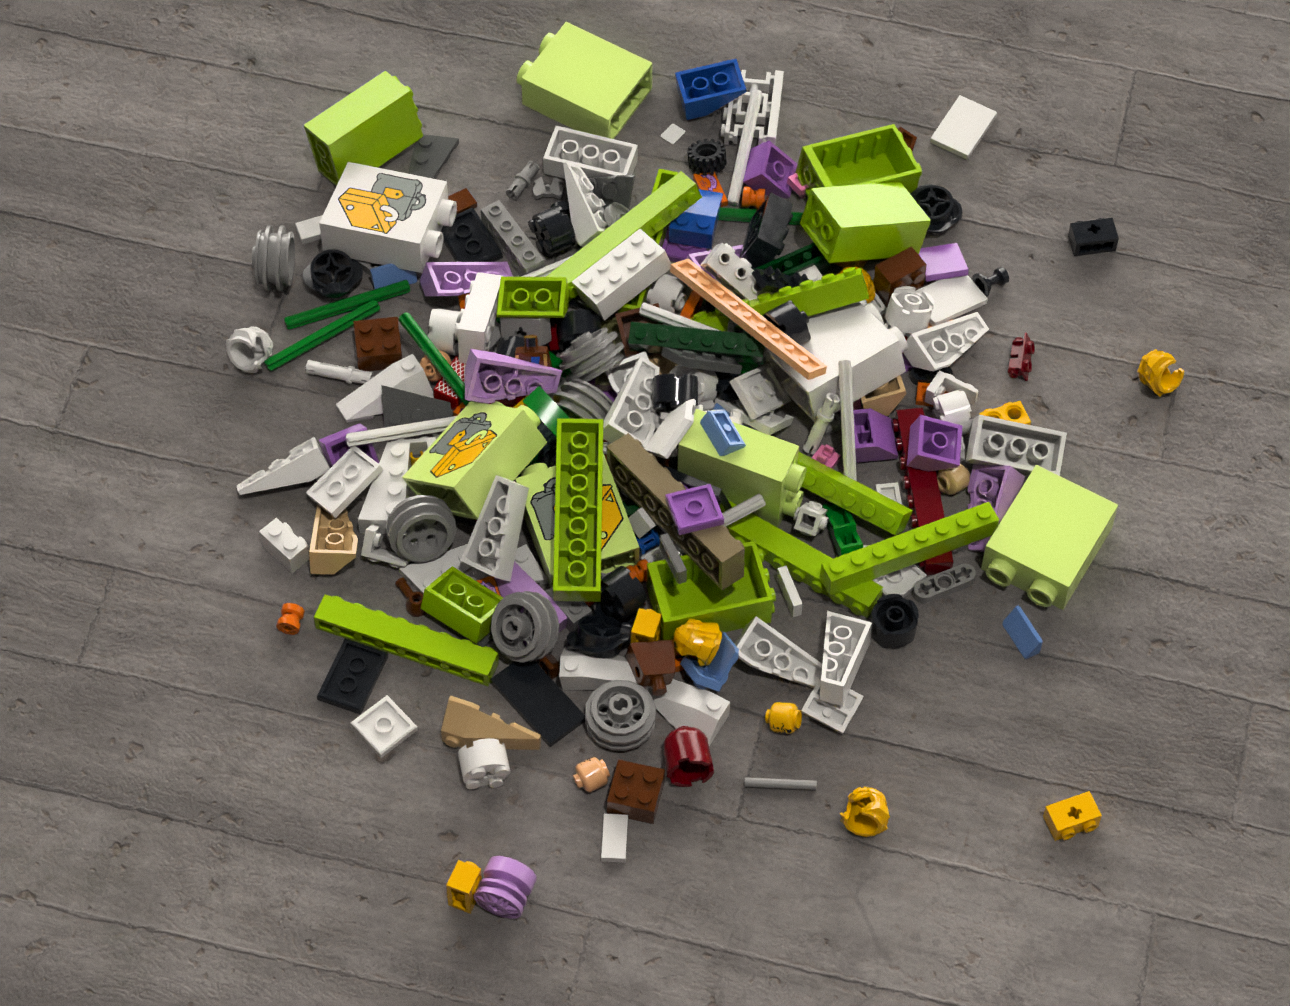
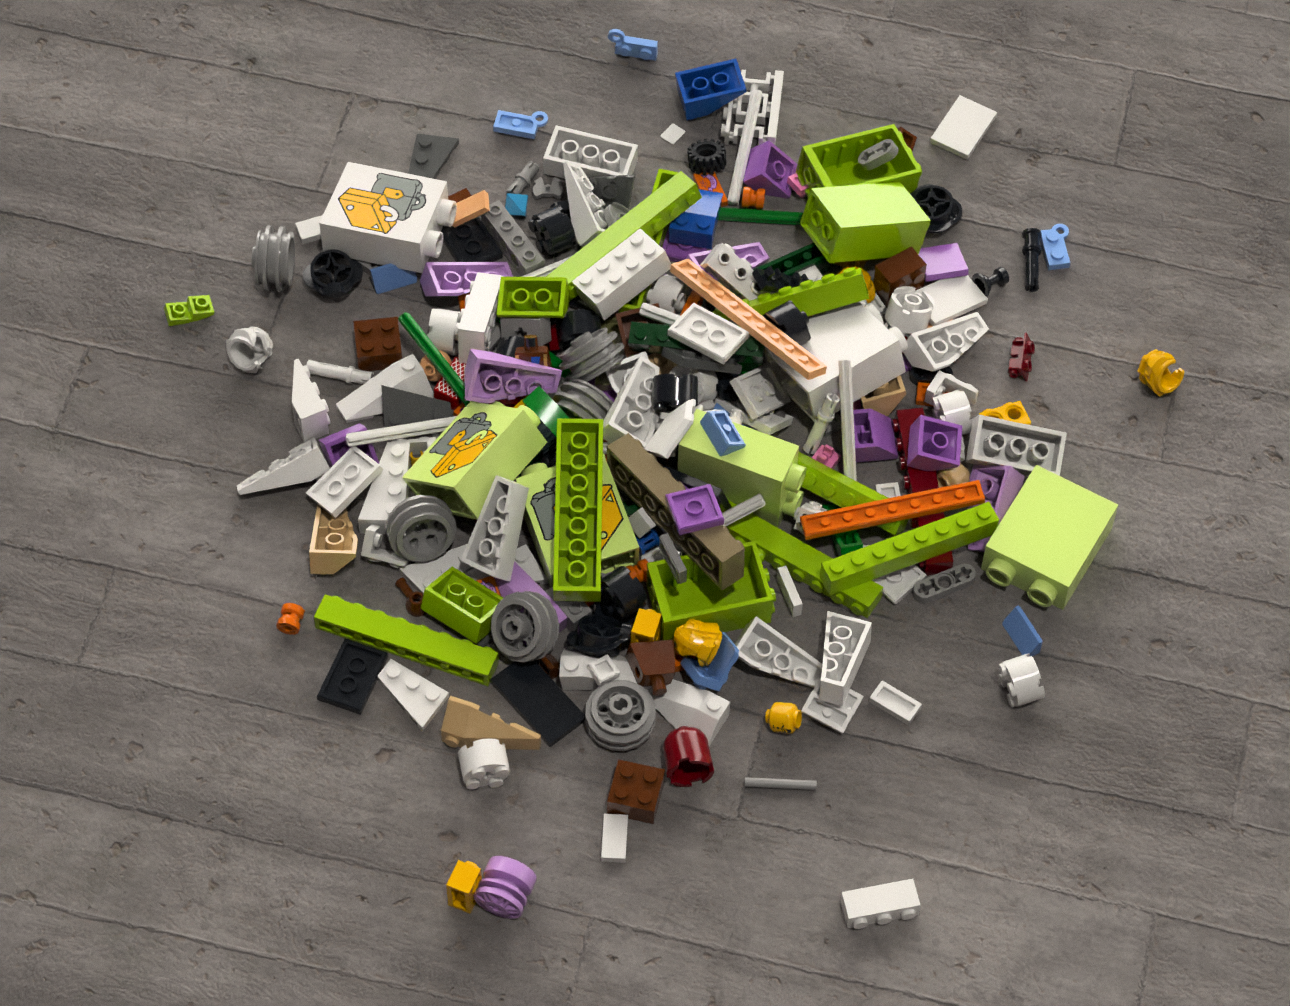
white brick [259,518,309,573] -> none
green axle [264,300,380,371] -> none
green axle [284,280,410,330] -> none
lime container [304,71,423,186] -> none
white tile [350,695,418,758] -> none
yellowish green brick [517,22,652,139] -> none
light nougat head [573,757,610,792] -> none
black brick [740,192,793,269] -> none
yellow helmet [840,787,890,837] -> none
black brick [871,594,919,648] -> none
yellow brick [1043,791,1102,841] -> none
black brick [1068,218,1119,257] -> none
none -> lime slope [164,295,214,326]
none -> white slope [292,359,331,442]
none -> white wing [377,659,449,732]
none -> light nougat tile [452,190,490,227]
none -> light blue hinge [493,110,548,139]
none -> dark azure slope [505,193,528,217]
none -> white tile [587,654,620,686]
none -> light blue hinge [608,29,658,61]
none -> white tile [668,303,749,365]
none -> orange tile [800,480,985,540]
none -> white brick [840,879,920,929]
none -> light grey beam [858,139,899,170]
none -> white tile [869,681,922,725]
none -> white brick [999,653,1045,707]
none -> black pin [1022,228,1042,292]
none -> light blue hinge [1040,224,1070,270]

